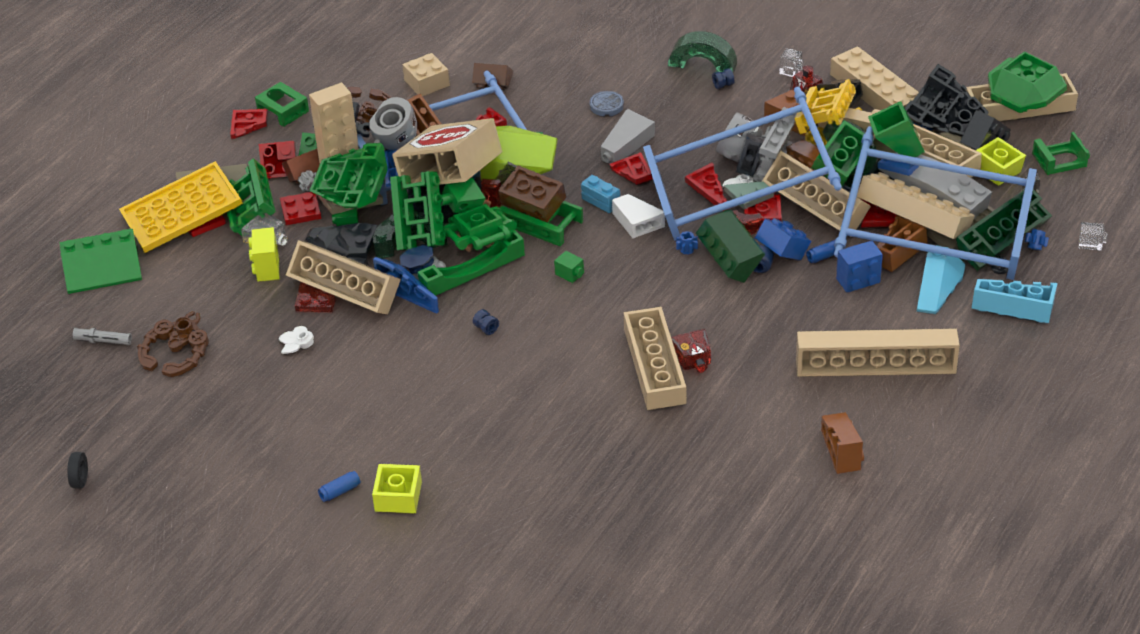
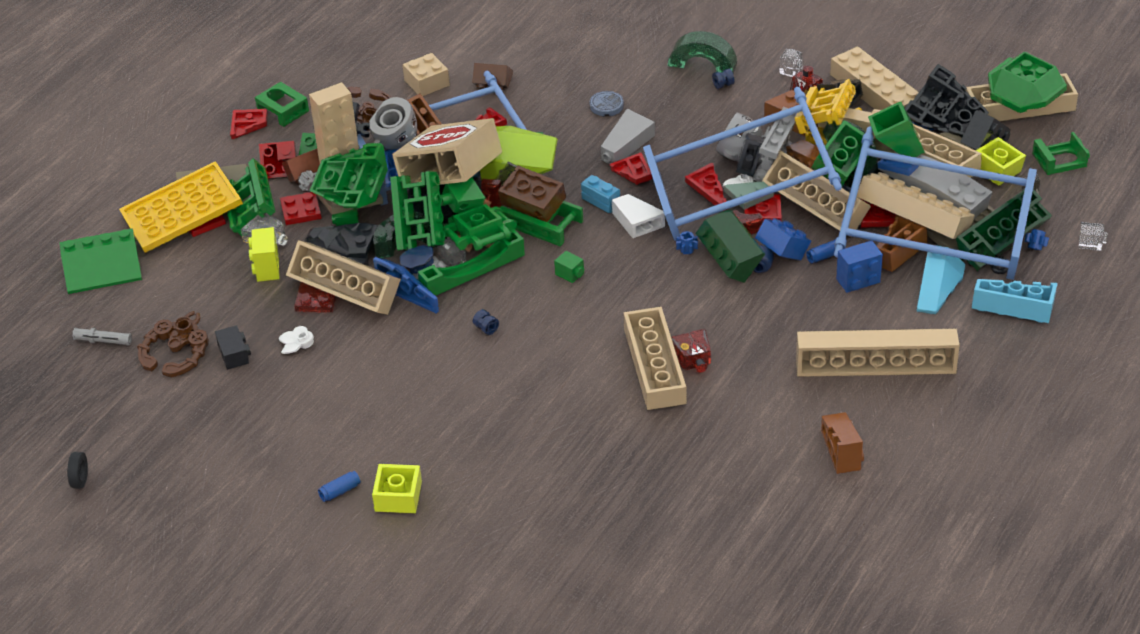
none -> black brick [215,325,251,370]
none -> clear brick [437,238,466,267]

